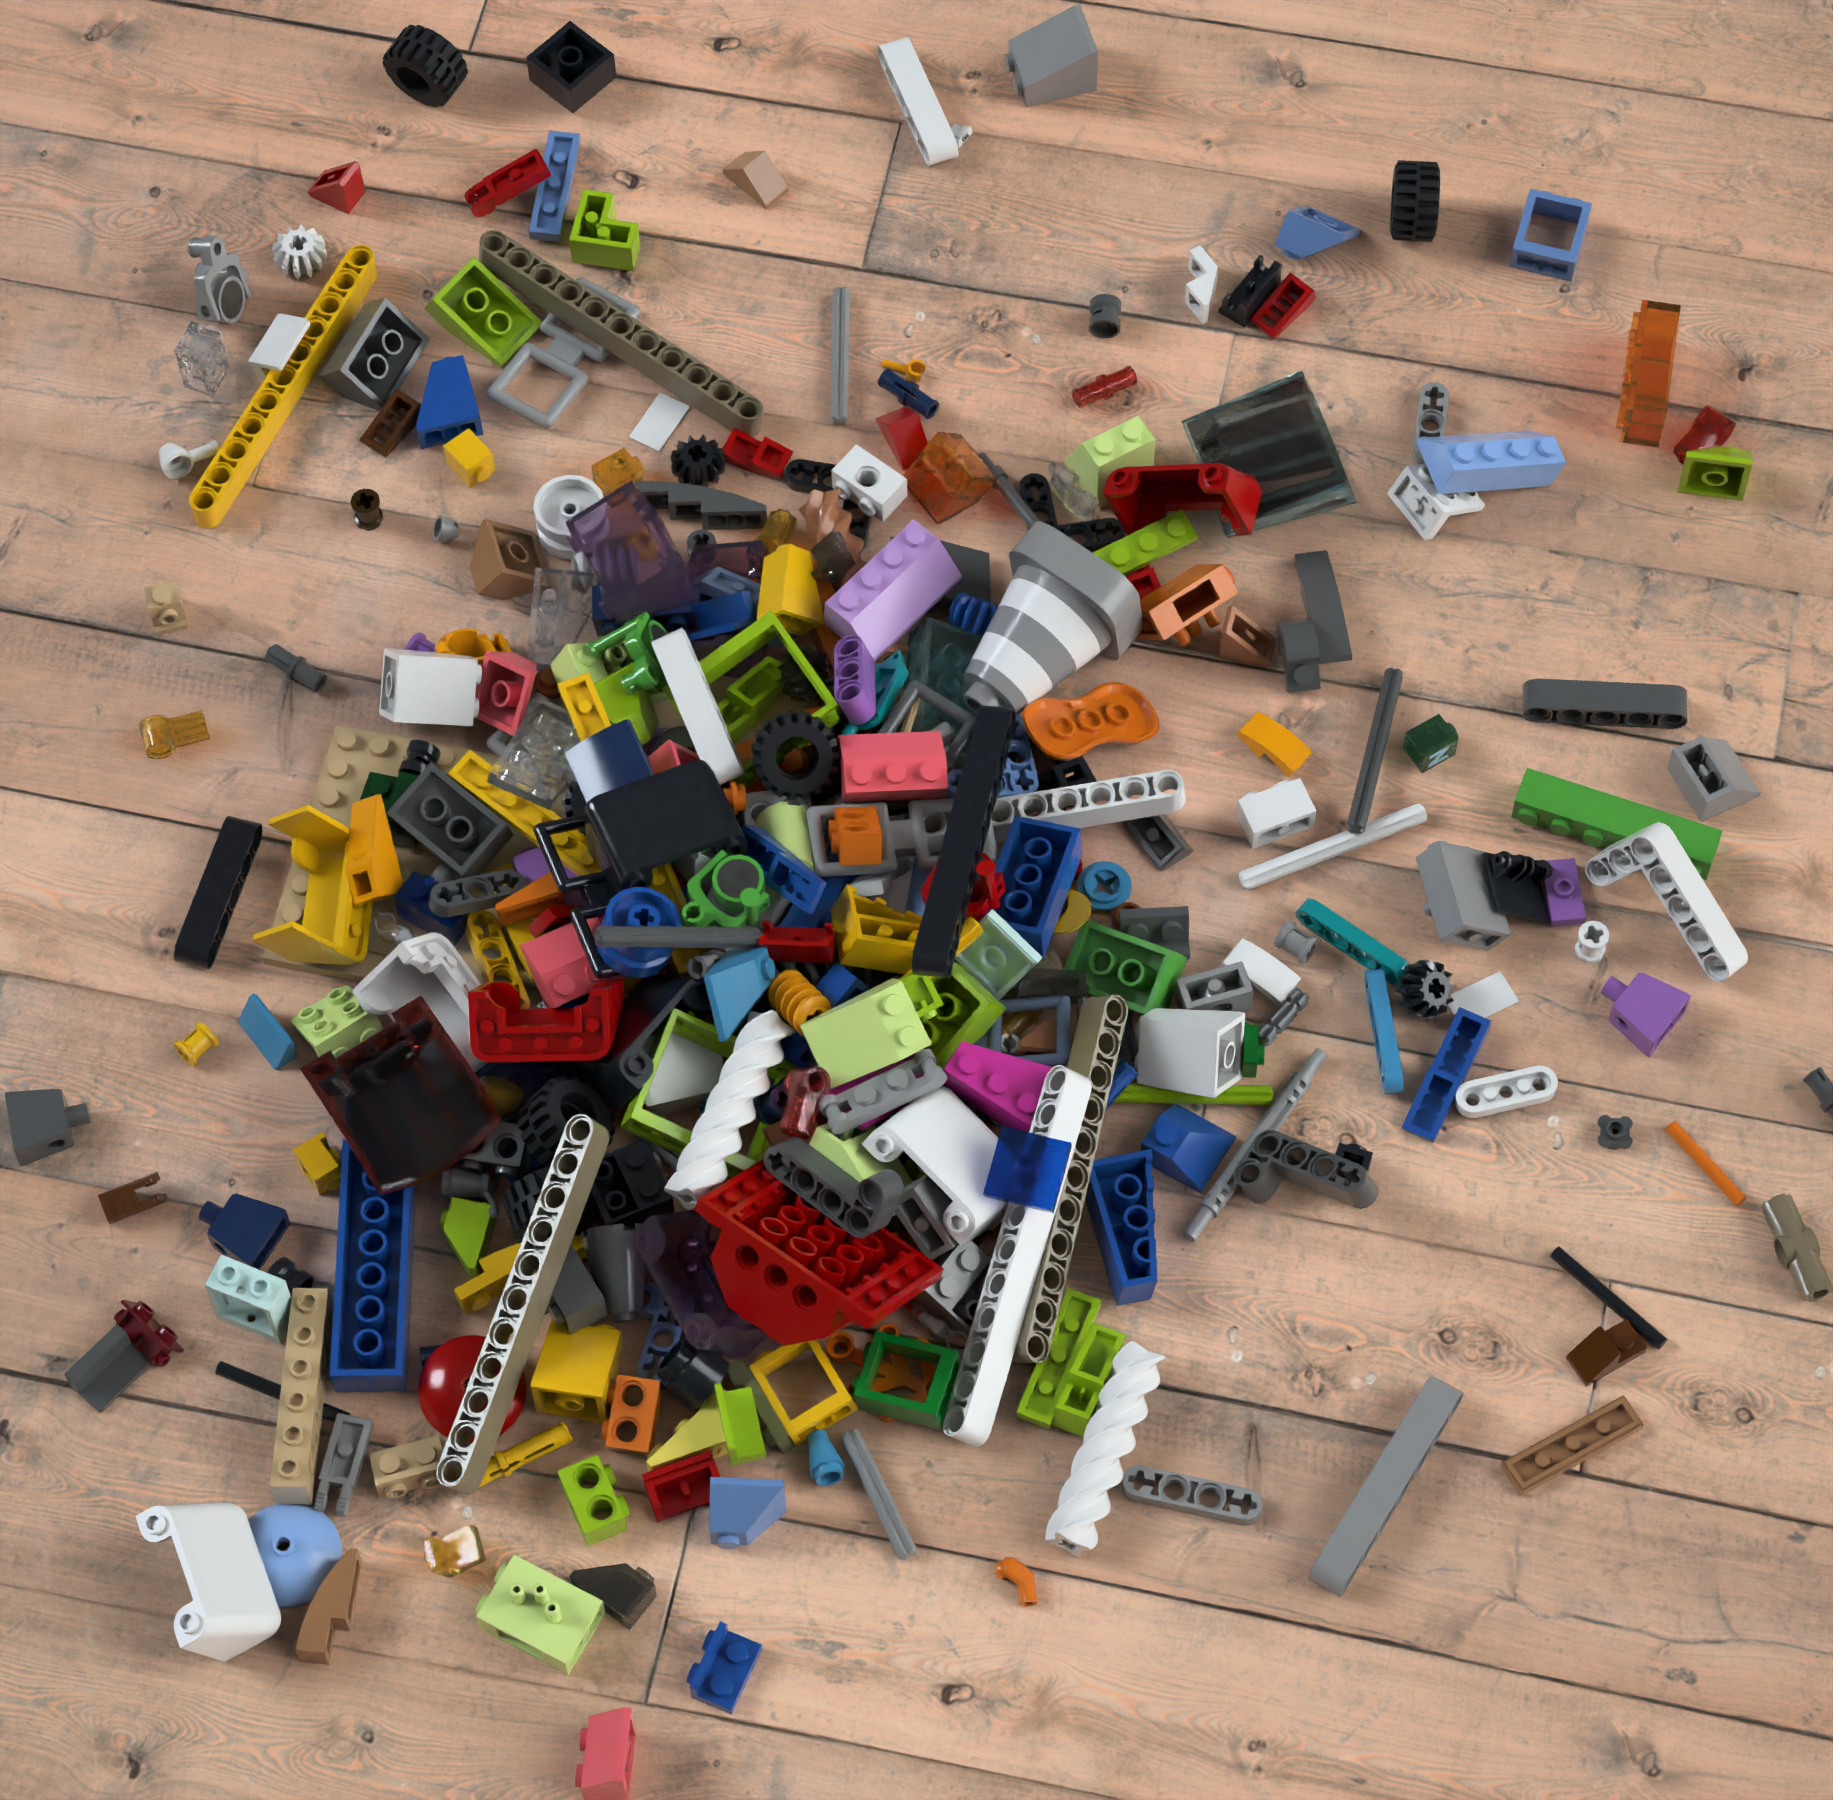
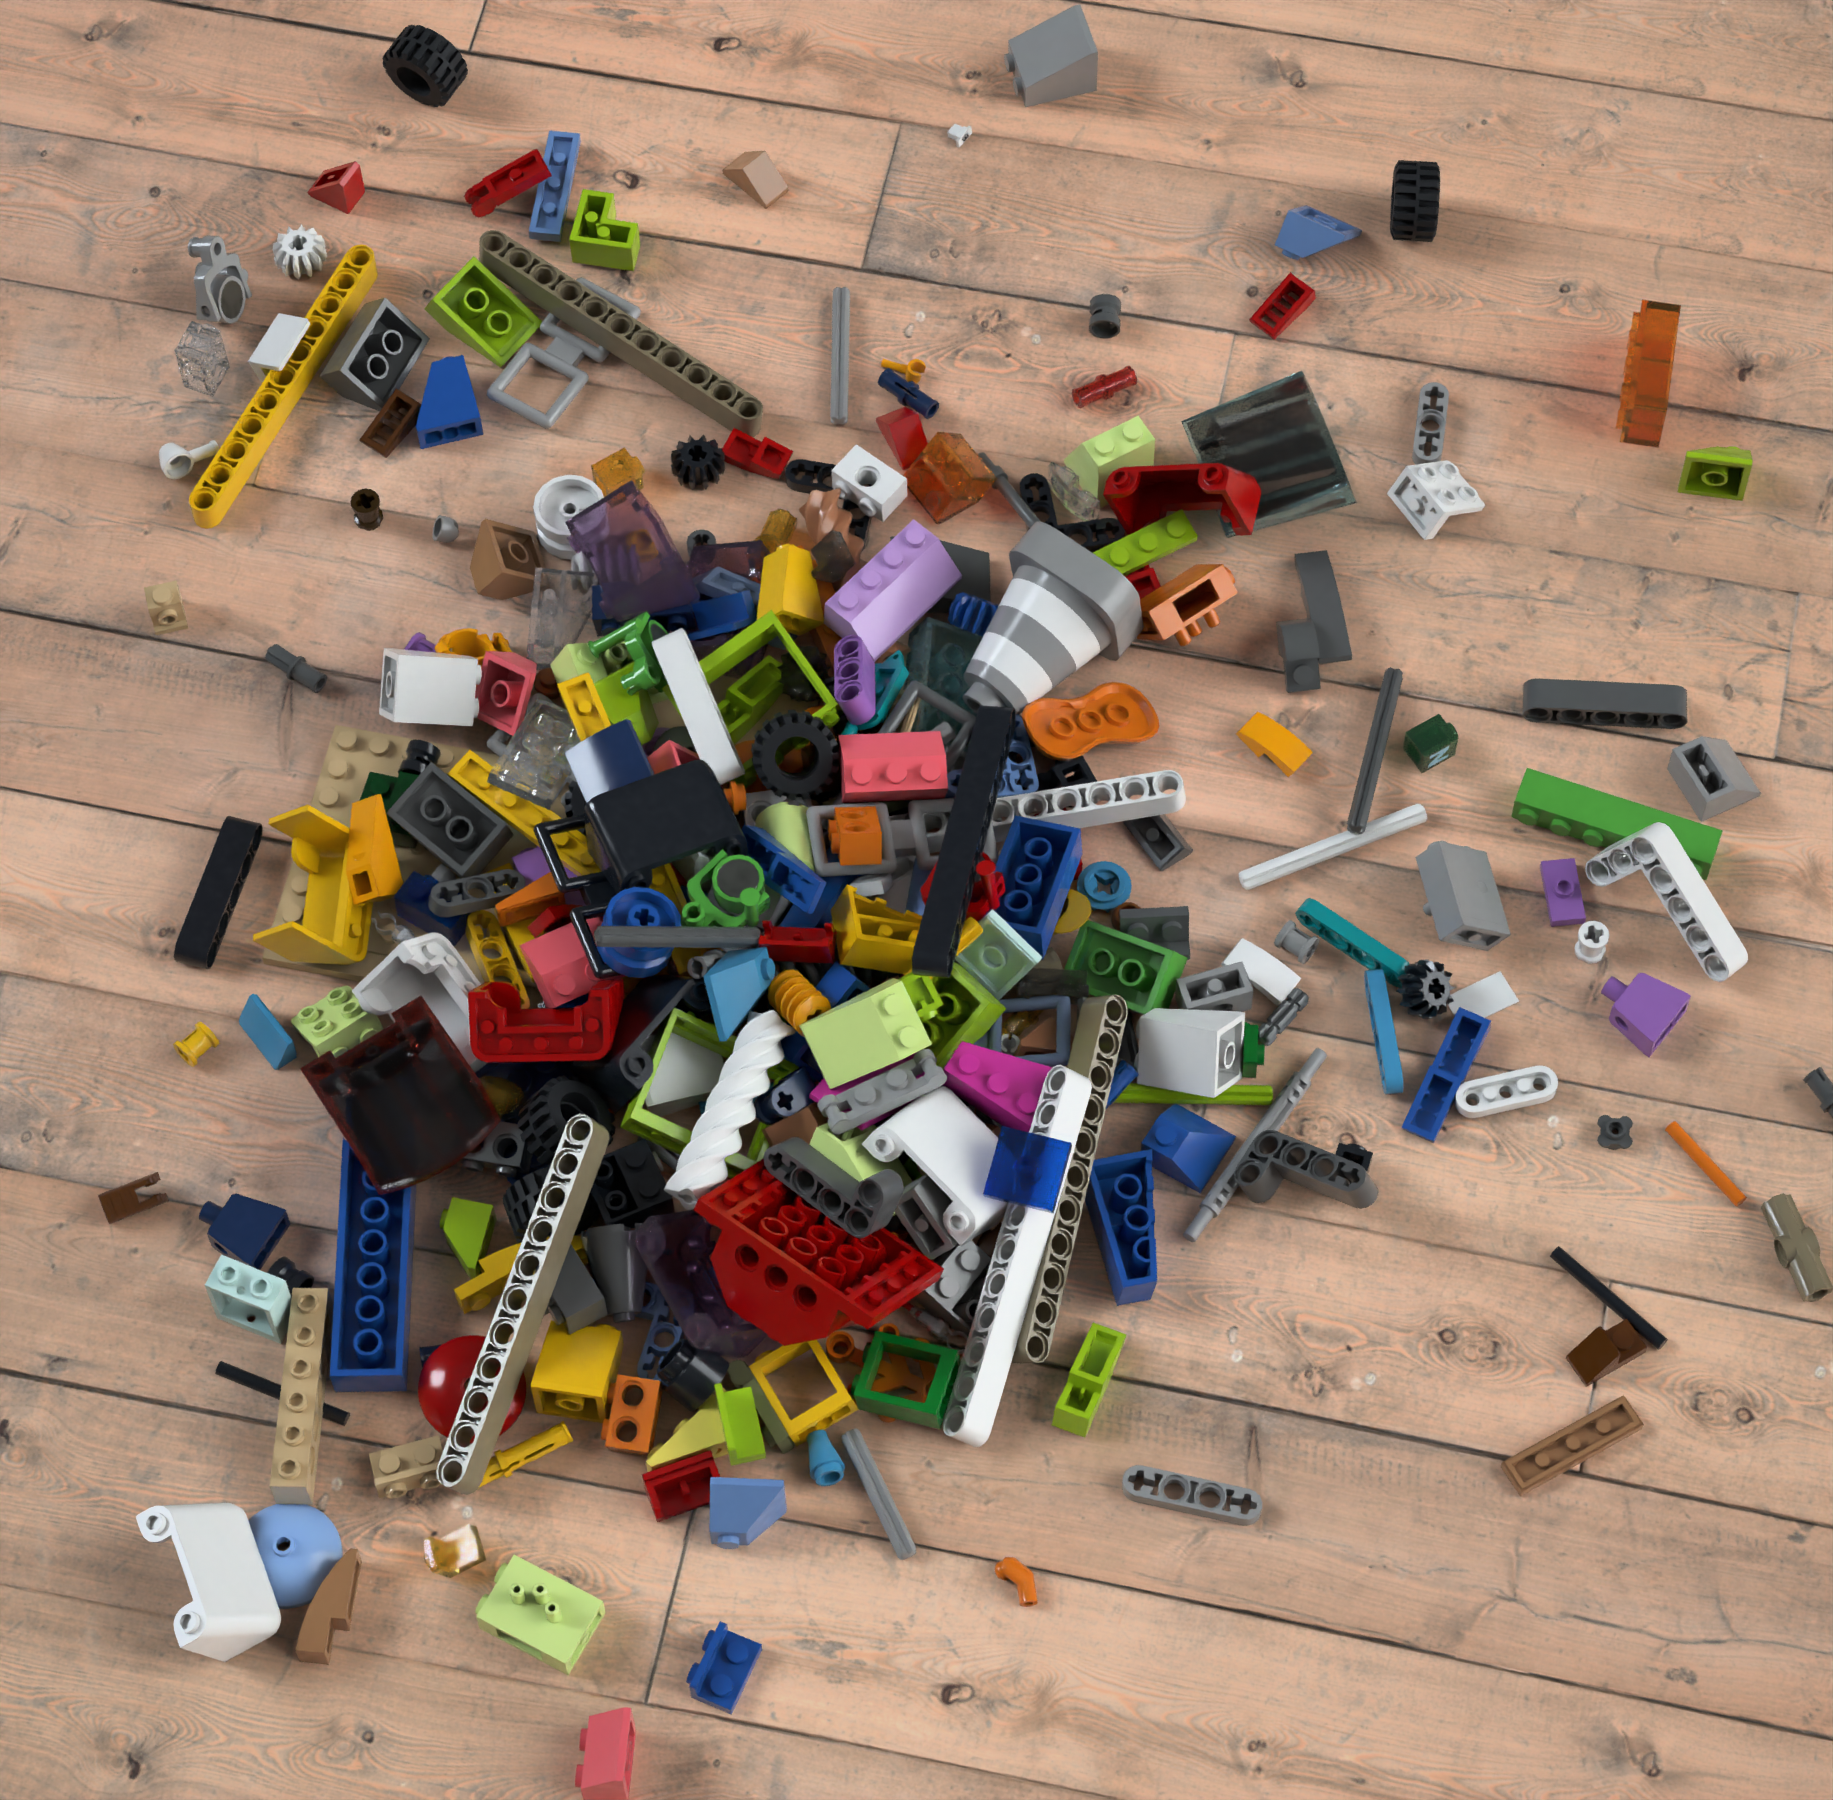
dark grey torso [5,1089,91,1166] -> none
dark grey panel [65,1324,151,1413] -> none
dark red hinge [114,1300,184,1367] -> none
clear yellow piece [139,710,210,759] -> none
yellow brick [293,1131,342,1195] -> none
light grey hinge [314,1413,374,1517] -> none
dark grey piece [441,1161,500,1218] -> none
yellow brick [443,428,496,488] -> none
black brick [526,21,617,114] -> none
lime brick [557,1454,631,1547] -> none
clear smoke slope [569,1563,657,1630] -> none
white sticker [629,393,690,451] -> none
dark grey slope [636,481,768,530] -> none
clear red piece [780,1066,831,1139] -> none
white beam [877,37,959,166] -> none
lime plate [1016,1288,1101,1430] -> none
white piece [1045,1341,1165,1558] -> none
white slope [1185,245,1218,324] -> none
black hinge [1218,255,1282,328] -> none
nougat slope [1219,605,1276,668] -> none
white brick [1236,778,1317,849] -> none
light grey beam [1308,1375,1463,1597] -> none
light blue slope [1416,430,1566,494] -> none
black hinge [1483,851,1553,924] -> none
medium blue window [1510,189,1592,282] -> none
clear red piece [1673,405,1736,465] -> none

